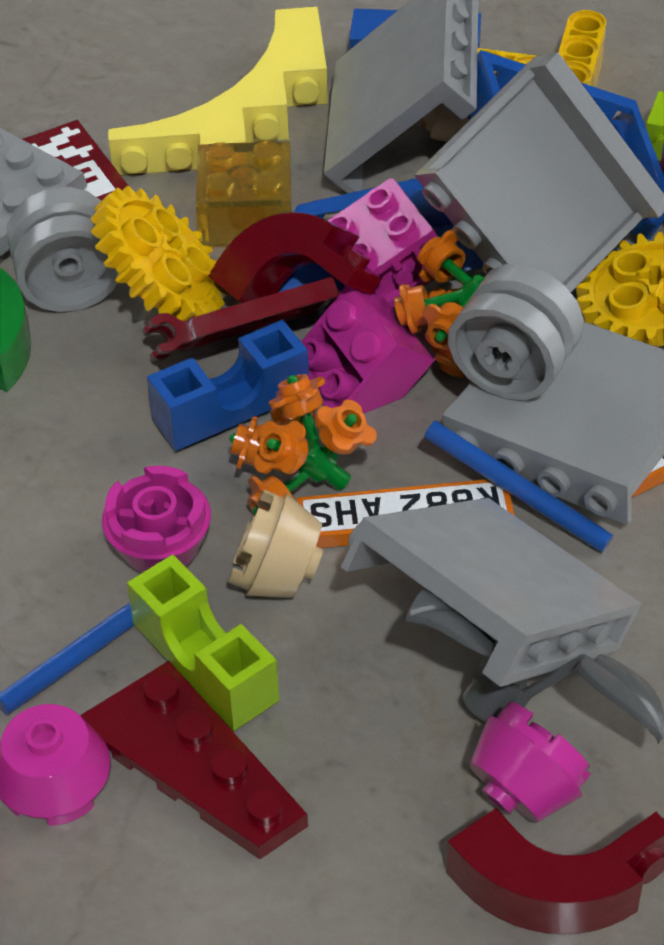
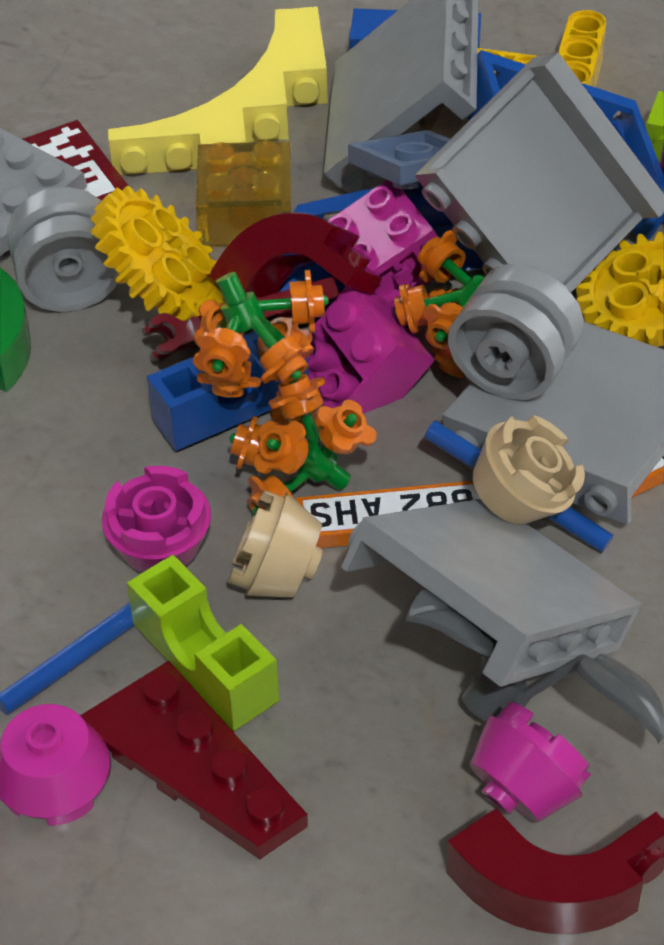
none -> orange plant [193,270,329,398]
none -> sand blue plate [348,130,450,189]
none -> tan cone [473,415,585,525]

